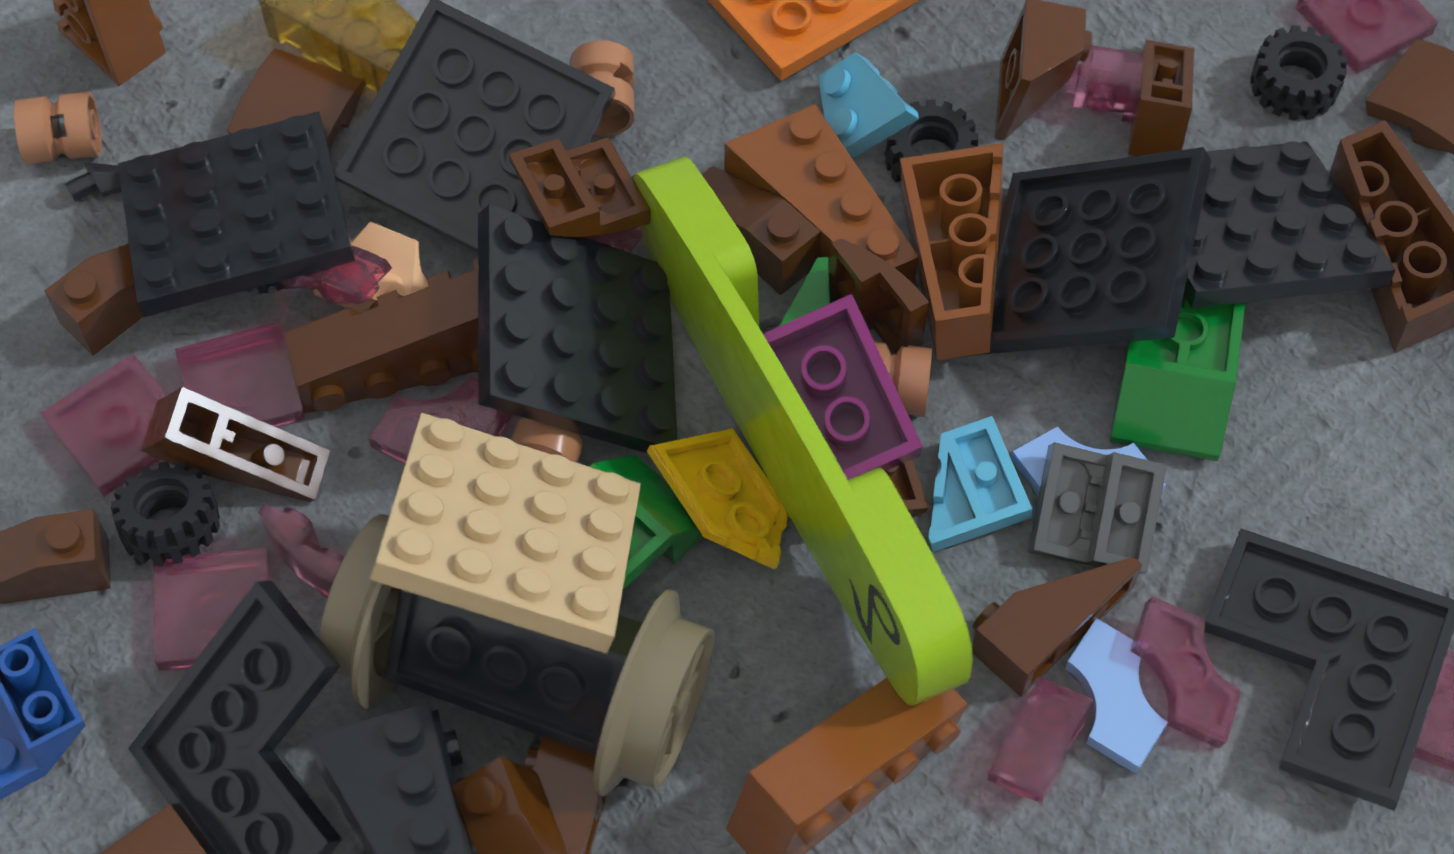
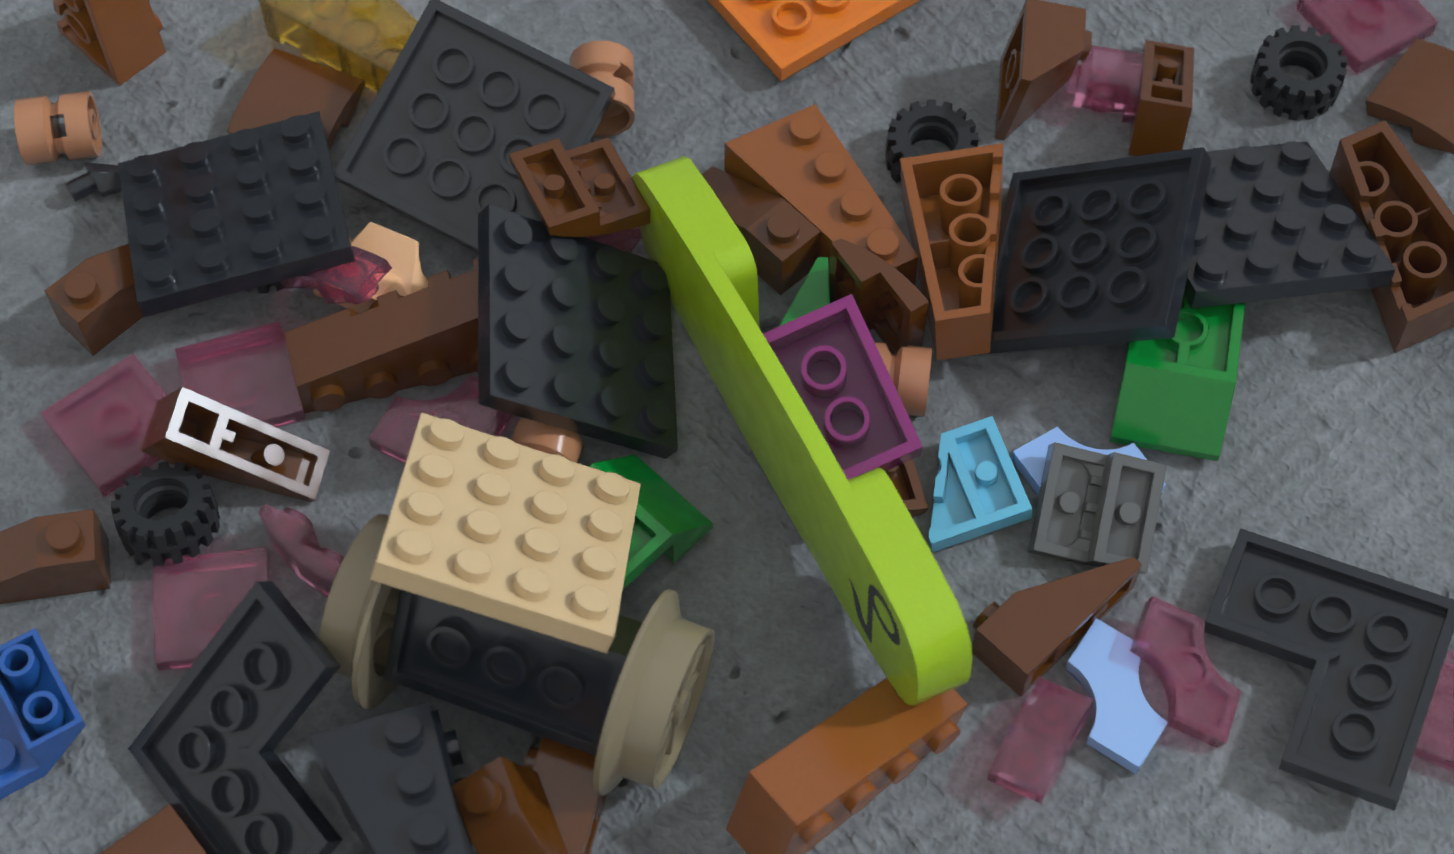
yellow tile [647,428,789,570] -> none
medium azure wing [818,52,919,159] -> none

